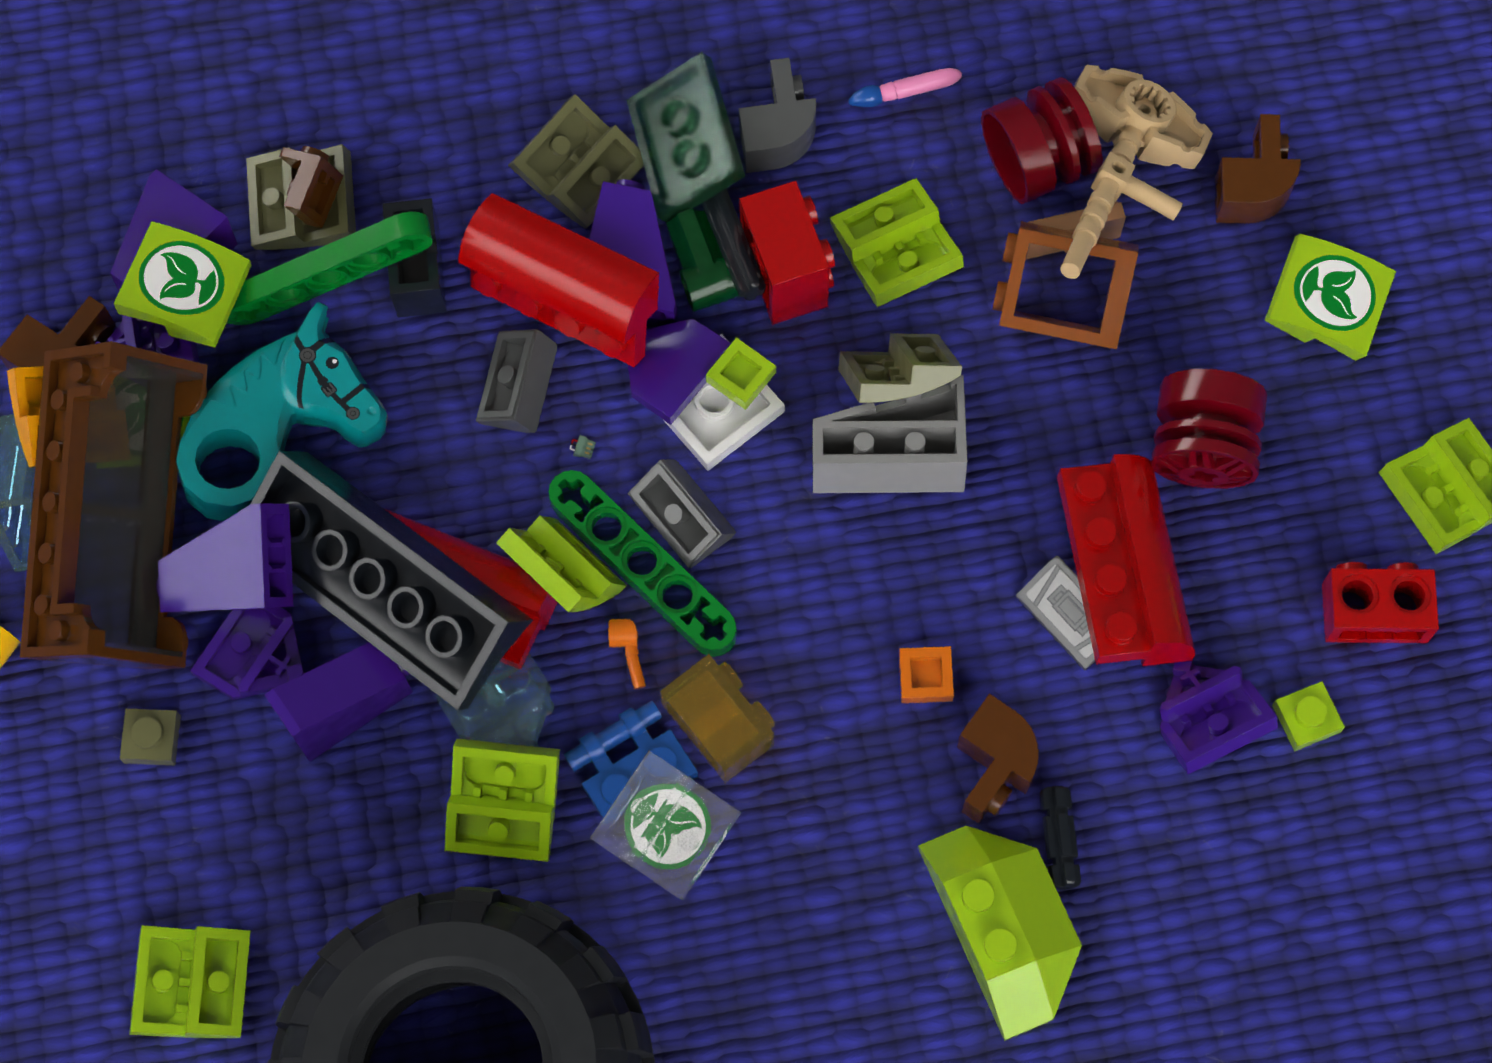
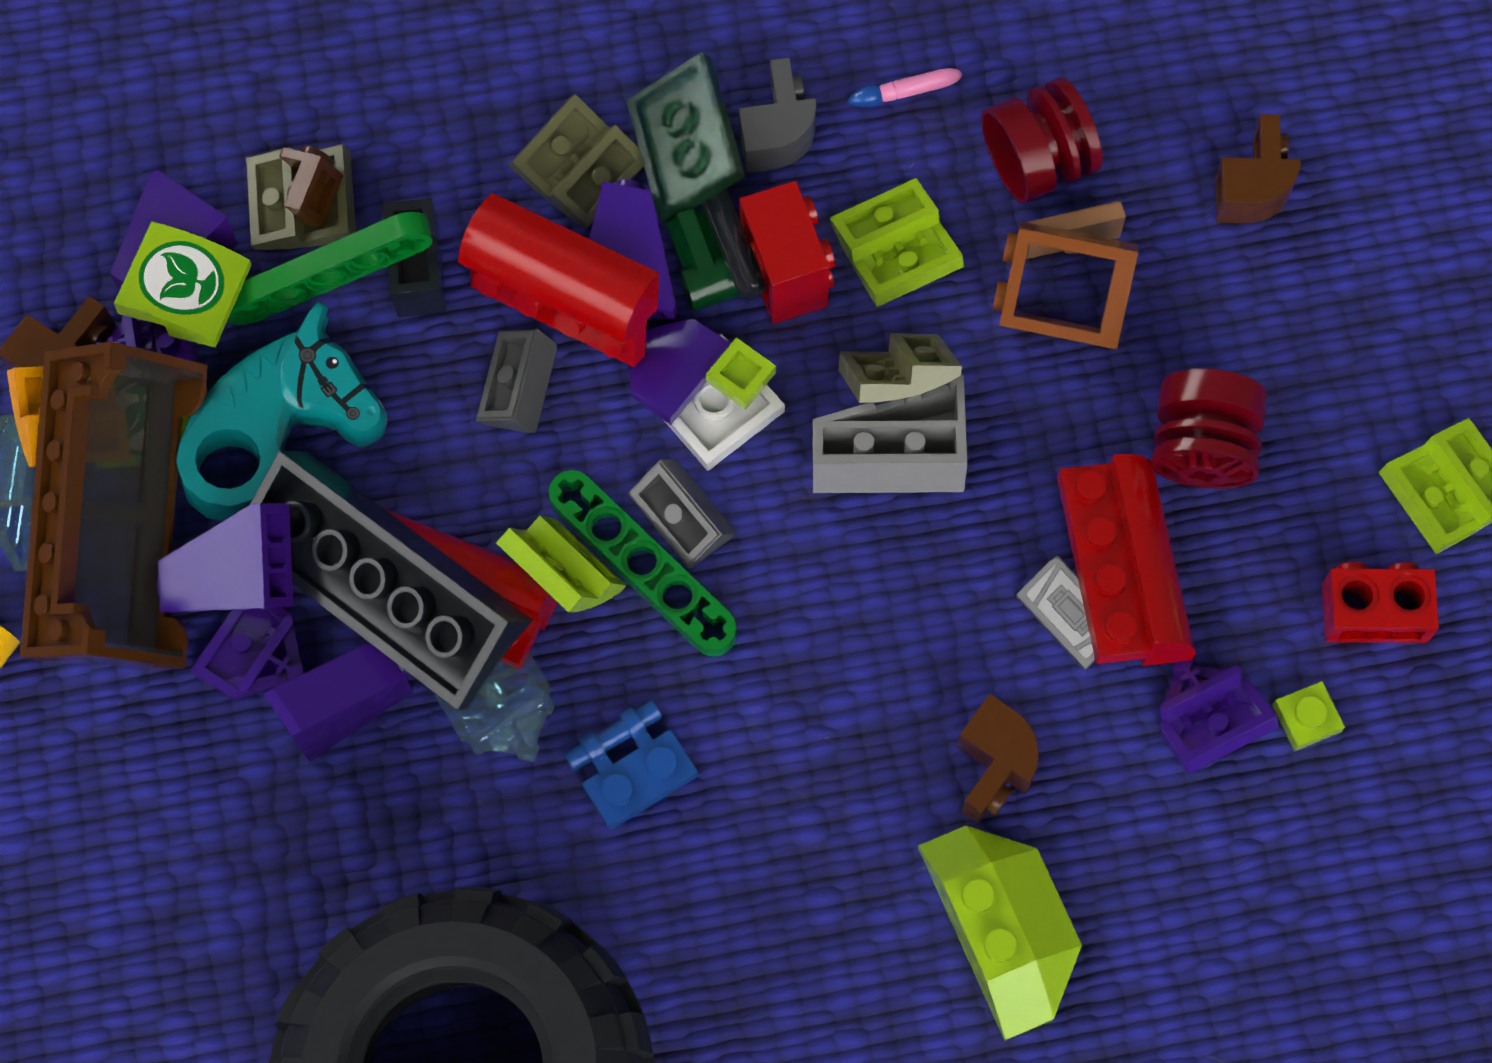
olive plate [120,708,181,766] -> none
lime slope [129,925,251,1038] -> none
lime slope [444,739,560,862] -> none
sand green piece [570,435,596,459] -> none
clear slope [590,751,741,900] -> none
orange hand [608,619,646,690] -> none
clear yellow brick [660,654,775,783] -> none
orange plate [899,646,954,703] -> none
black axle [1039,786,1081,890] -> none
tan bar [1060,65,1213,279] -> none
slope [1264,234,1396,361] -> none

